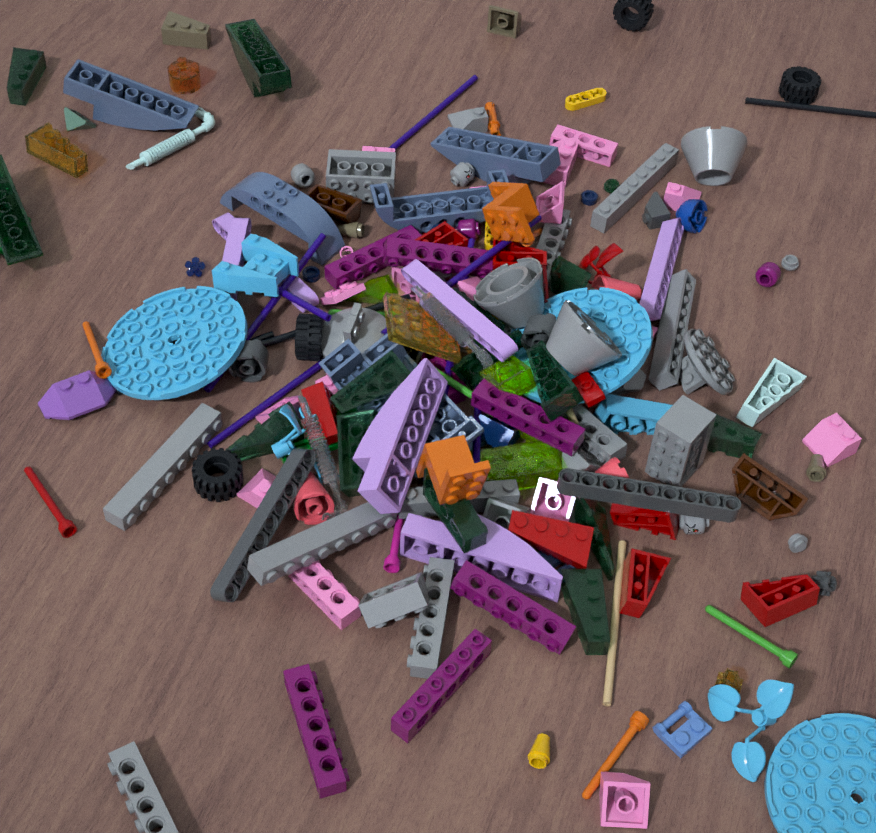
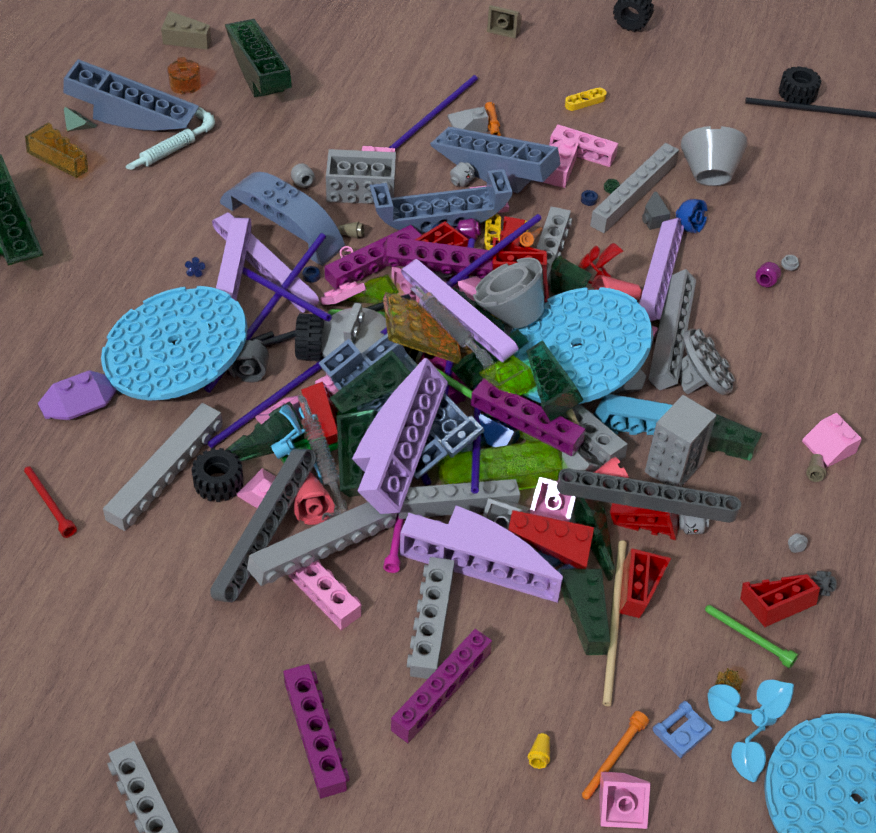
clear green wedge [7,47,47,106] -> none
orange piece [82,321,112,379] -> none
medium azure wedge [212,234,299,297] -> none
reddish brown slope [306,184,362,224] -> none
light grey slope [358,572,430,629] -> none
orange bracket [416,435,491,505] -> none
clear green wedge [423,468,488,553] -> none
magenta brick [450,560,576,655] -> none
orange bracket [482,182,540,243] -> none
dark grey brick [521,313,556,357] -> none
bright pink slope [536,181,565,224] -> none
light grey cone [546,300,622,376] -> none
red plate [570,372,606,408] -> none
bright pink slope [663,182,702,211] -> none
reddish brown wedge [732,453,809,521] -> none
light aqua wedge [736,358,807,427] -> none

